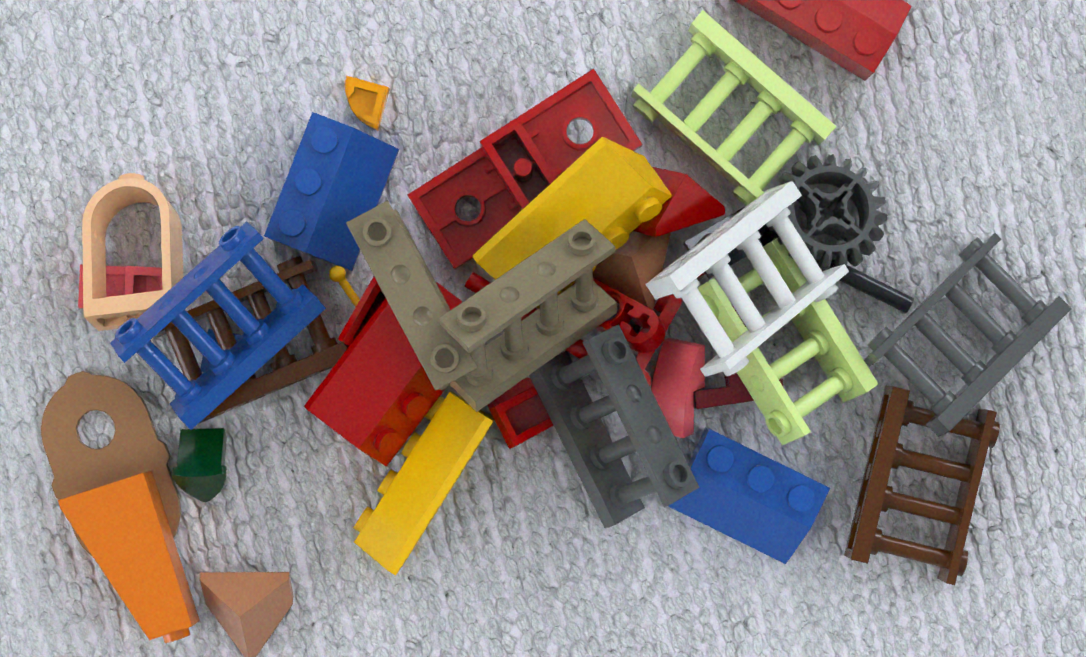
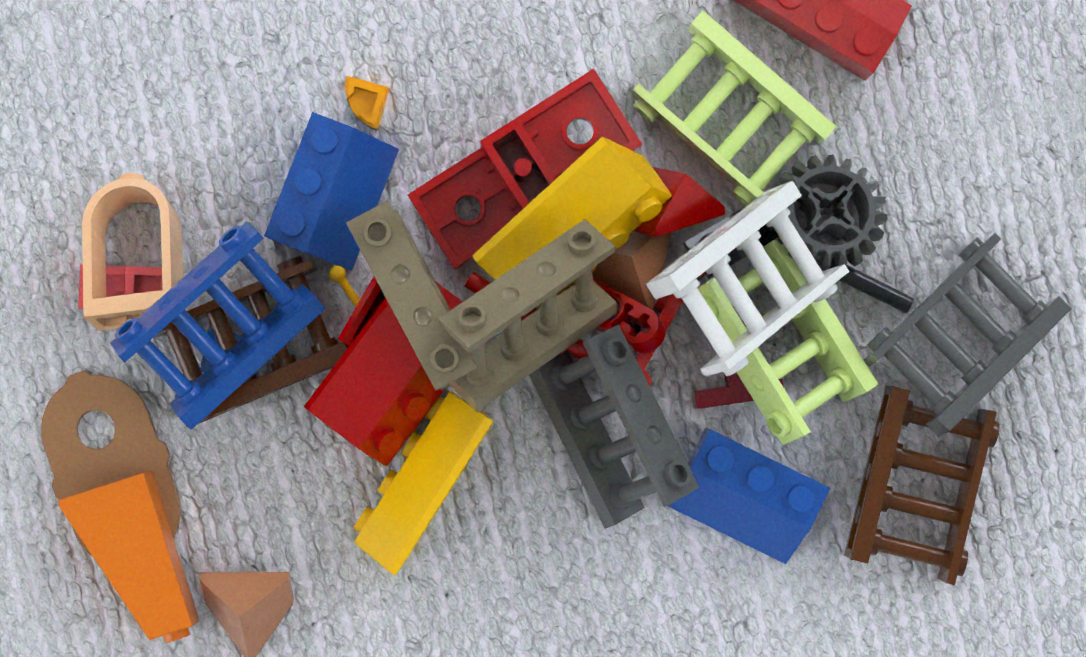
dark green tile [172,428,227,502] -> none
red slope [487,377,554,449] -> none
coral slope [651,338,705,438] -> none

